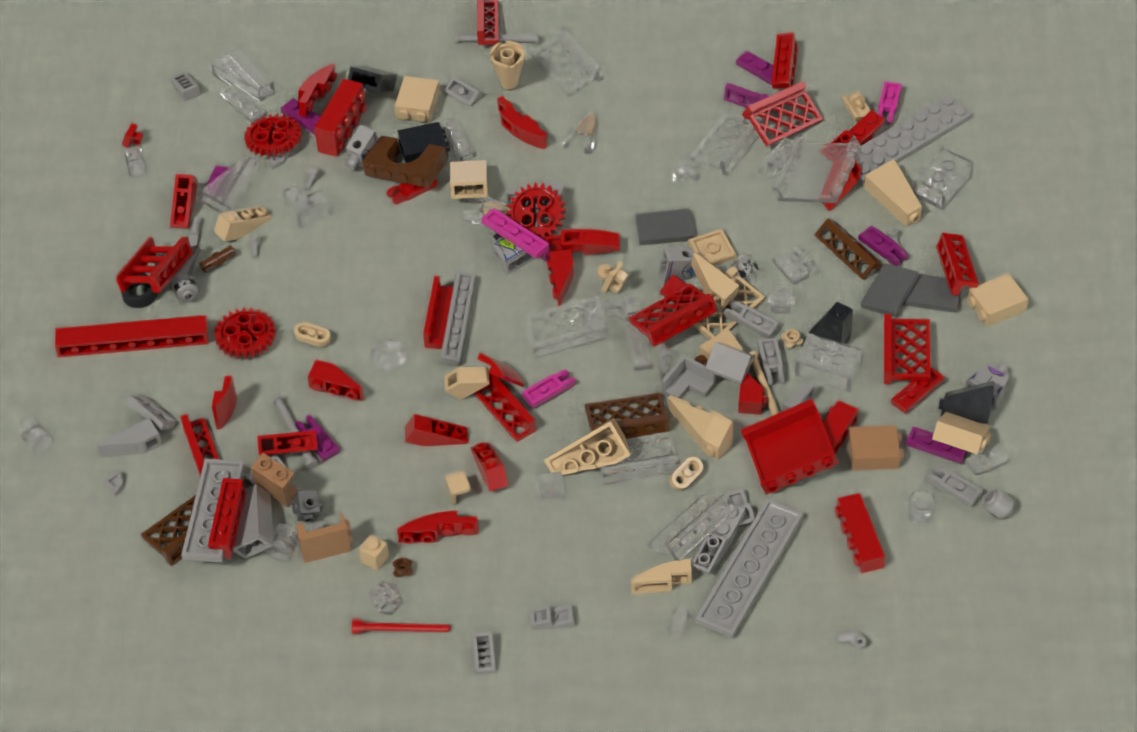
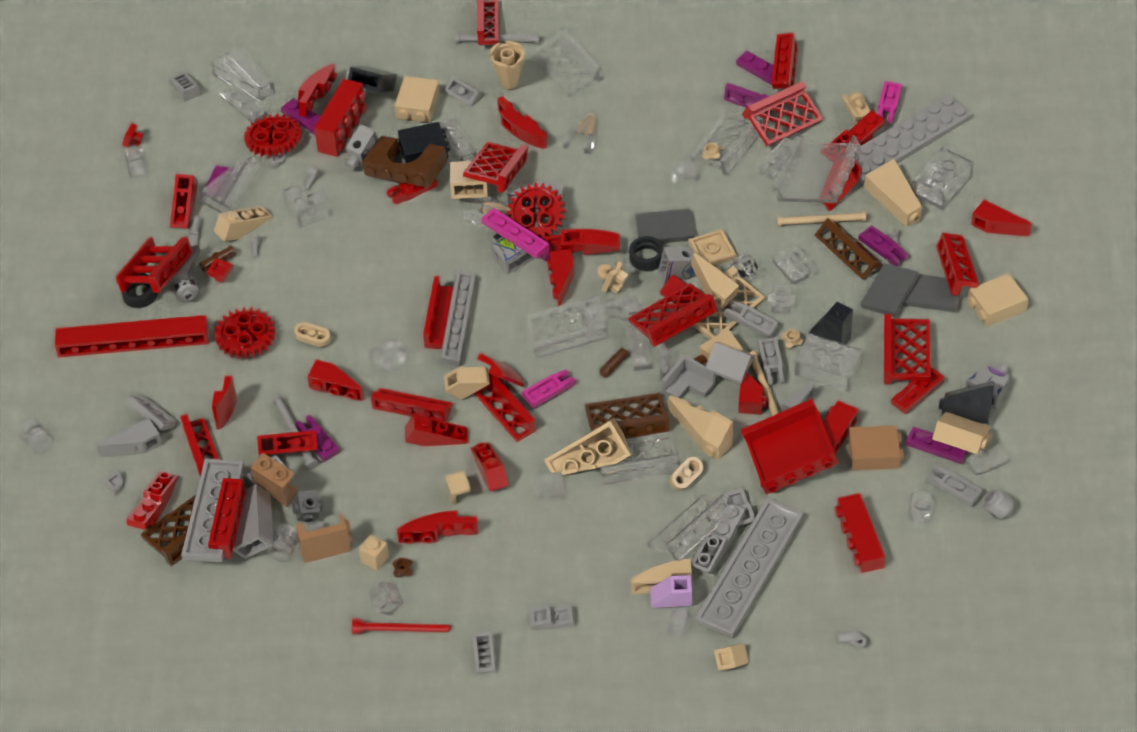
none -> red slope [126,472,178,530]
none -> red tile [207,258,233,283]
none -> red fence [371,388,453,422]
none -> red fence [463,141,528,193]
none -> reddish brown axle [599,348,628,378]
none -> black tyre [629,236,664,272]
none -> lavender slope [650,575,692,608]
none -> tan plate [702,143,721,159]
none -> tan panel [714,643,748,671]
none -> tan bar [777,211,866,227]
none -> red slope [971,199,1032,237]

